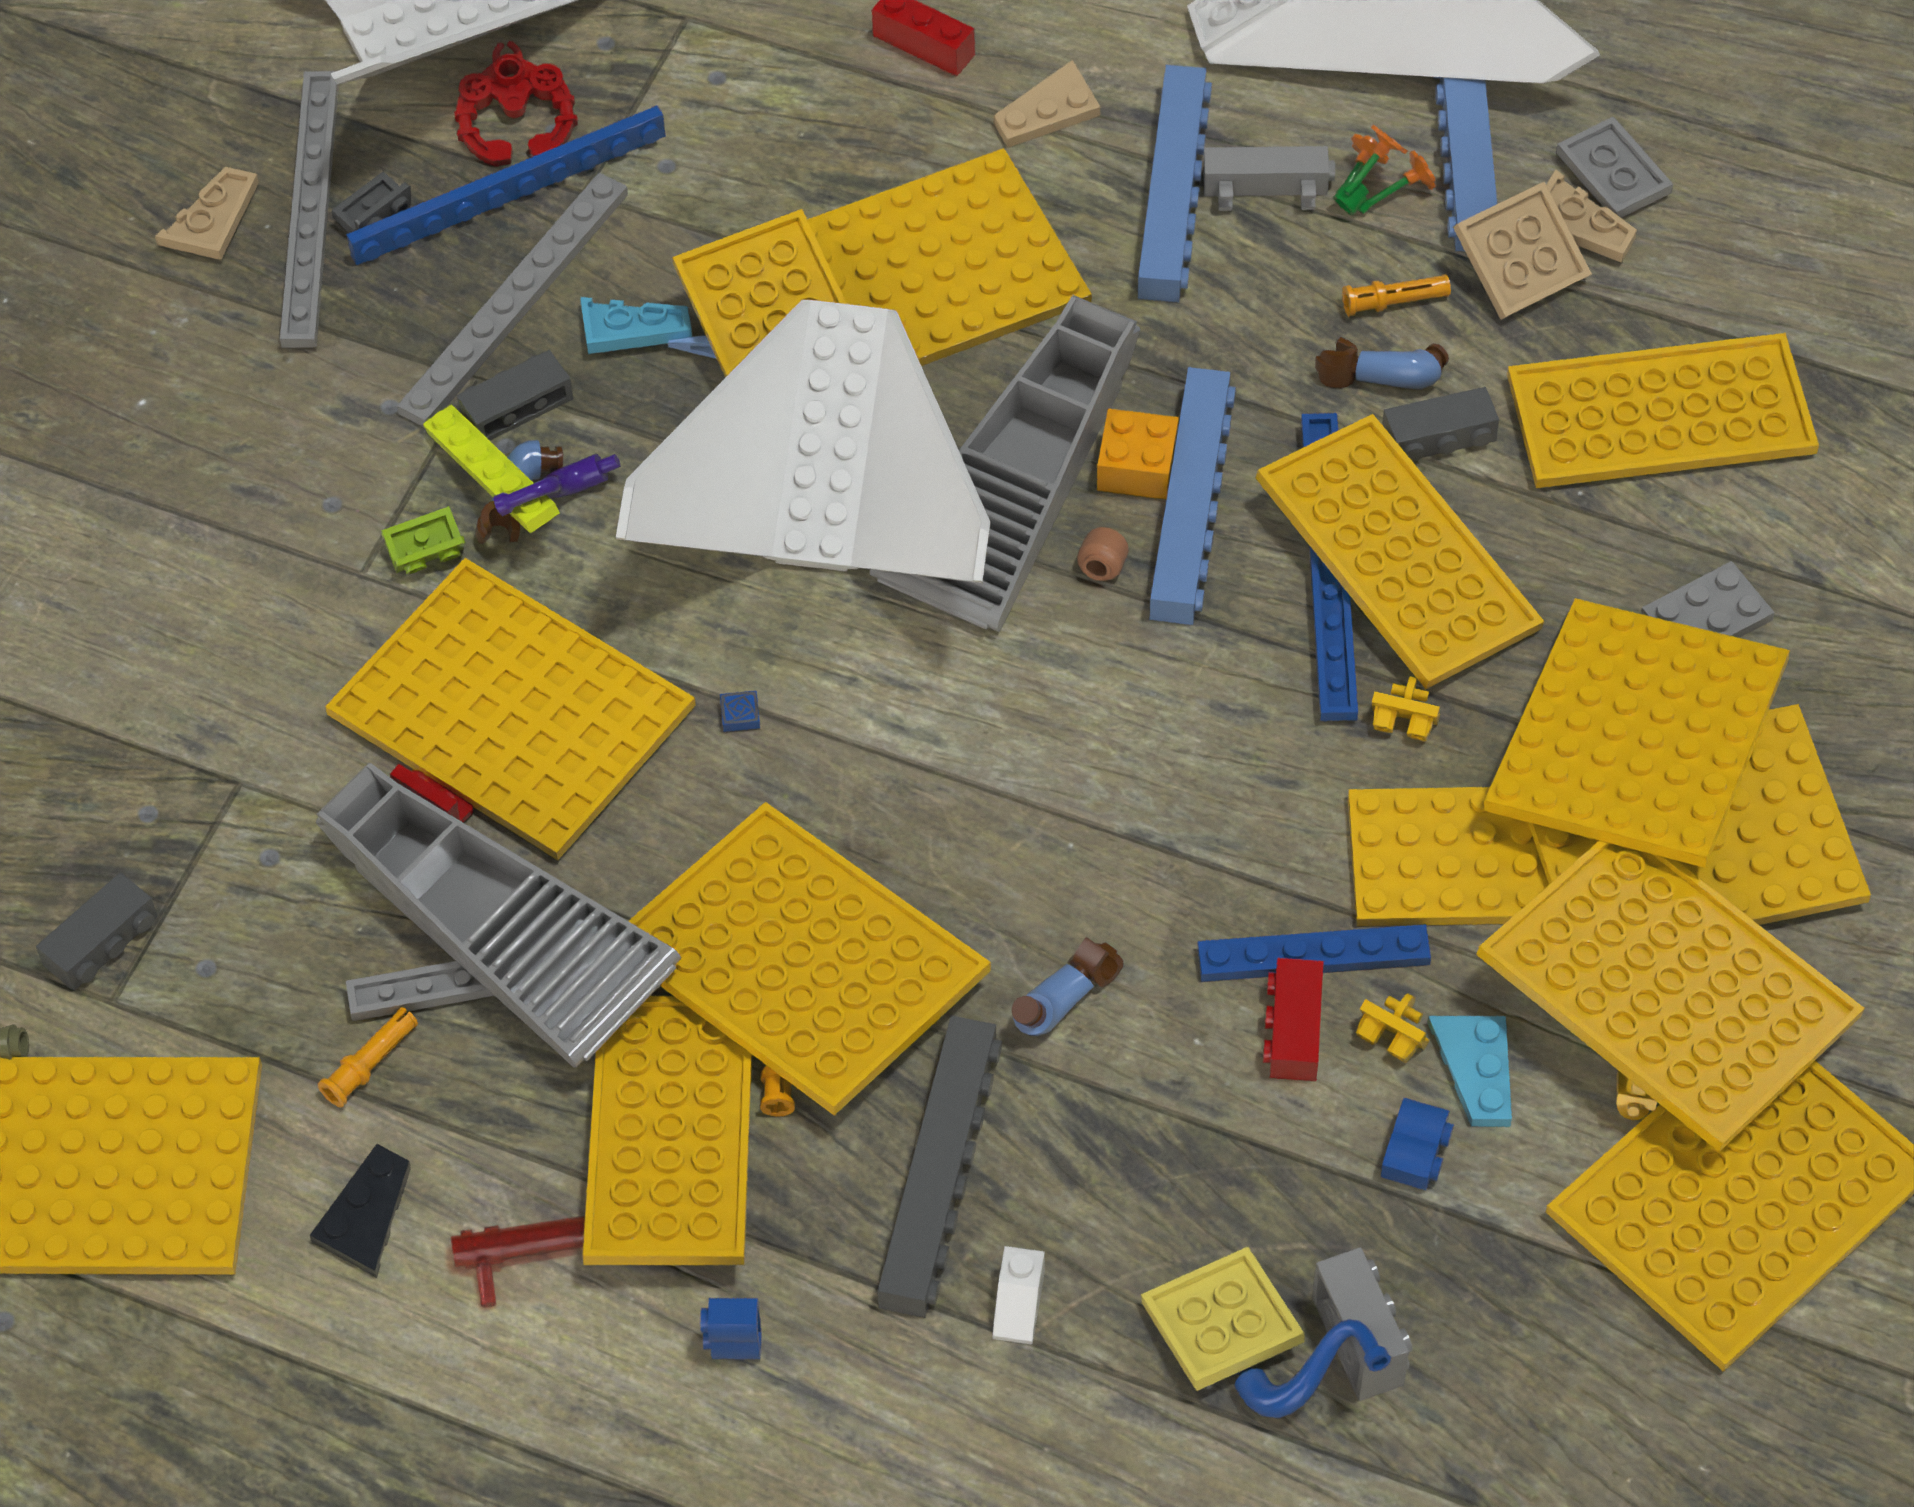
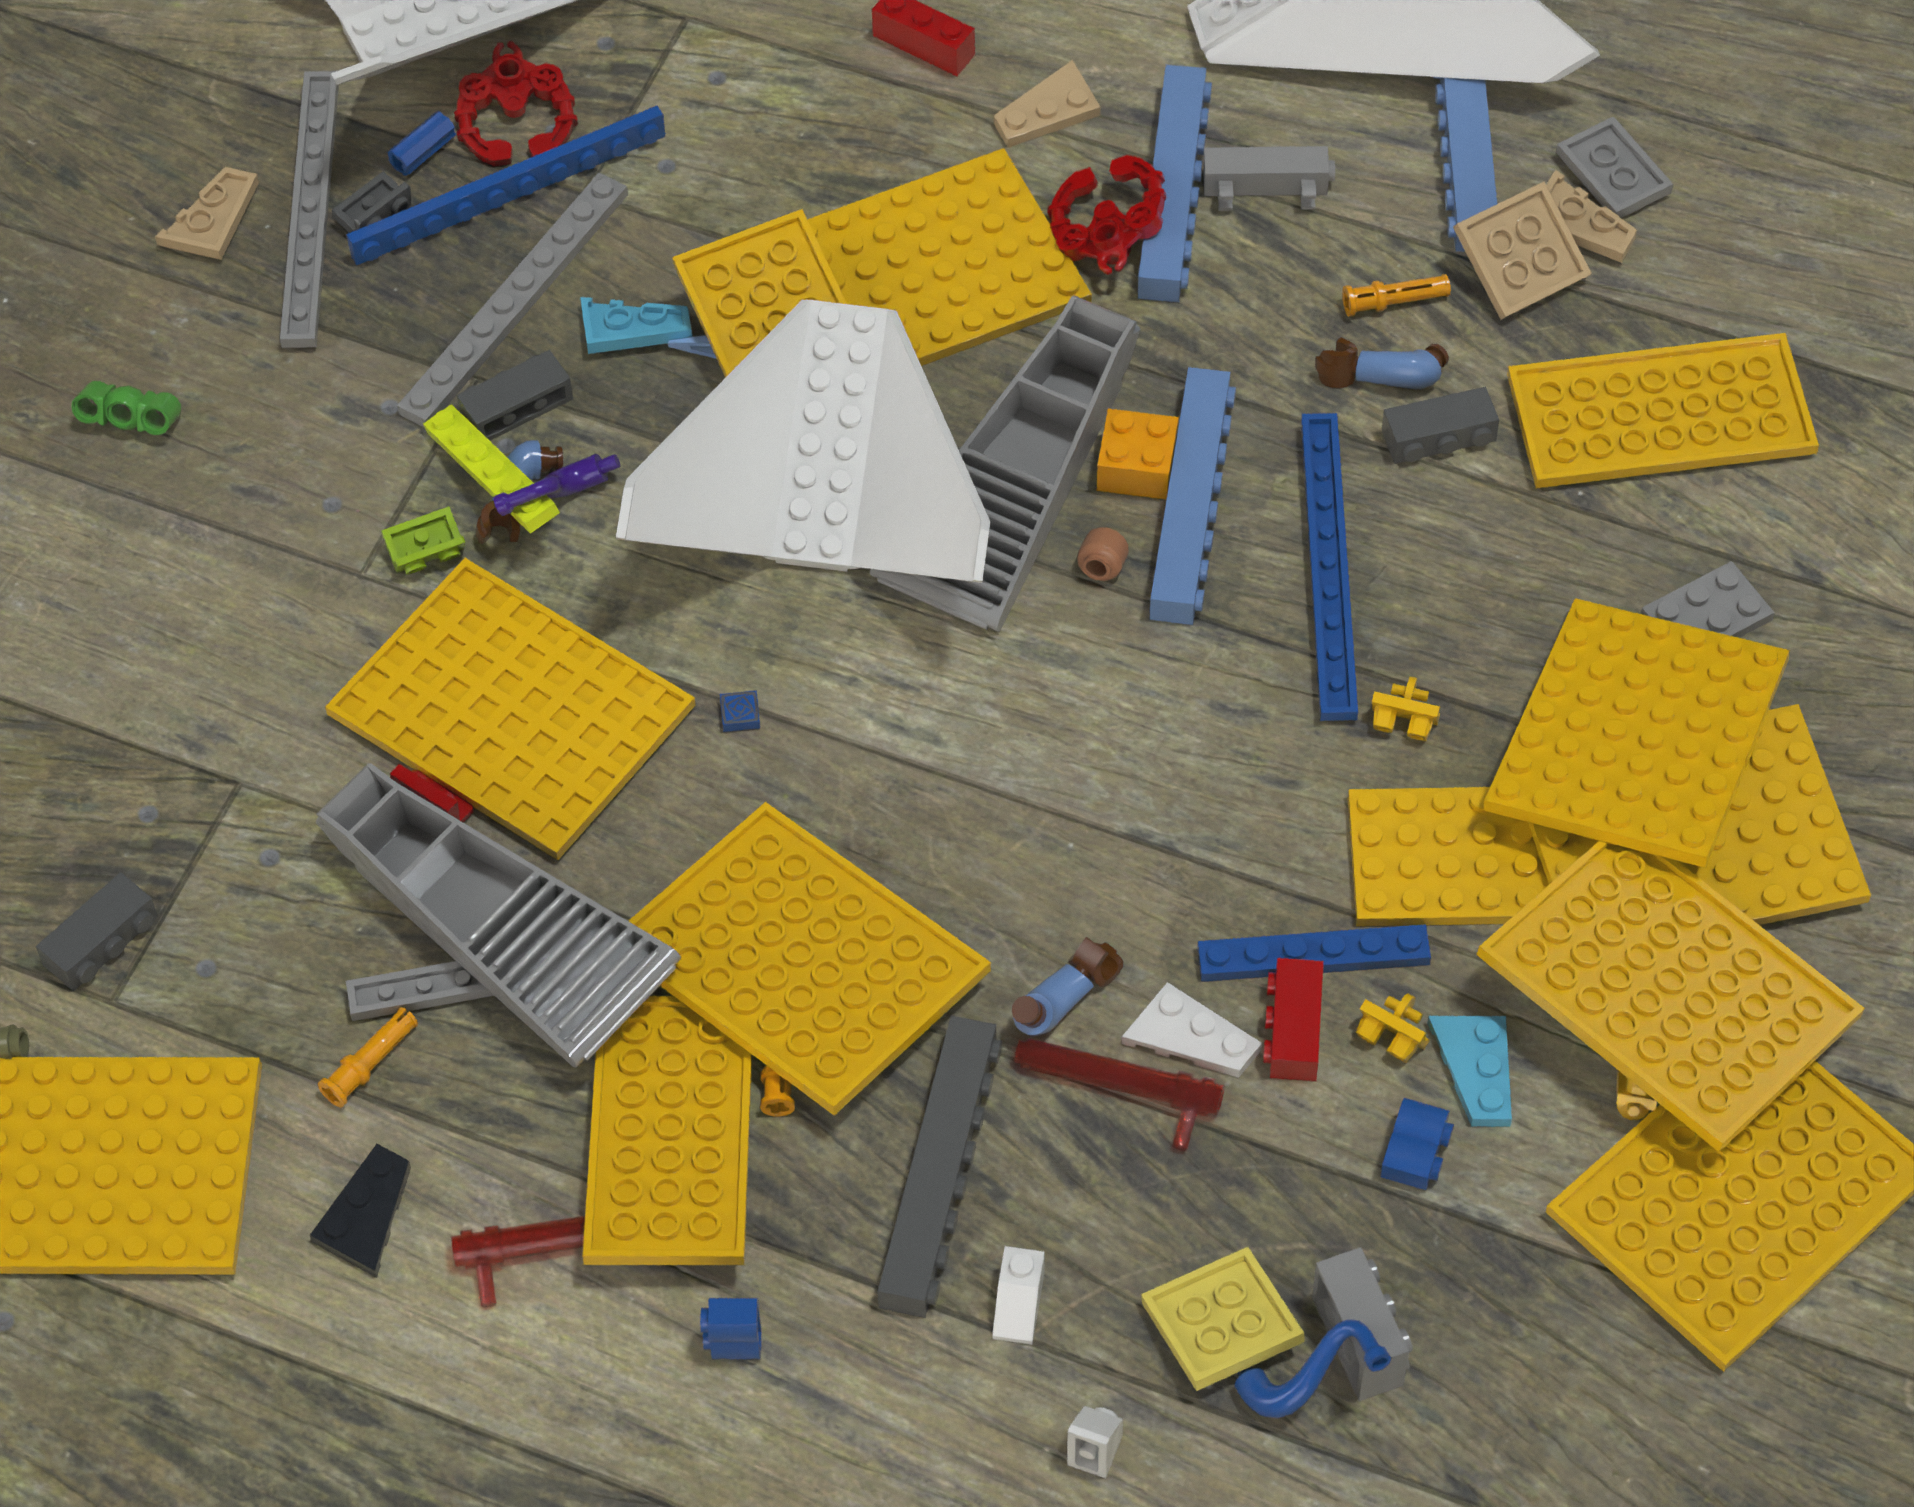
yellow plate [1255,414,1545,689] -> none
plant [1333,124,1436,215] -> none
none -> bright green piece [71,381,182,435]
none -> blue axle [387,111,456,176]
none -> clear red cylinder [1014,1038,1225,1151]
none -> red piece [1047,155,1167,275]
none -> white slope [1067,1406,1123,1478]
none -> white wing [1122,982,1262,1078]

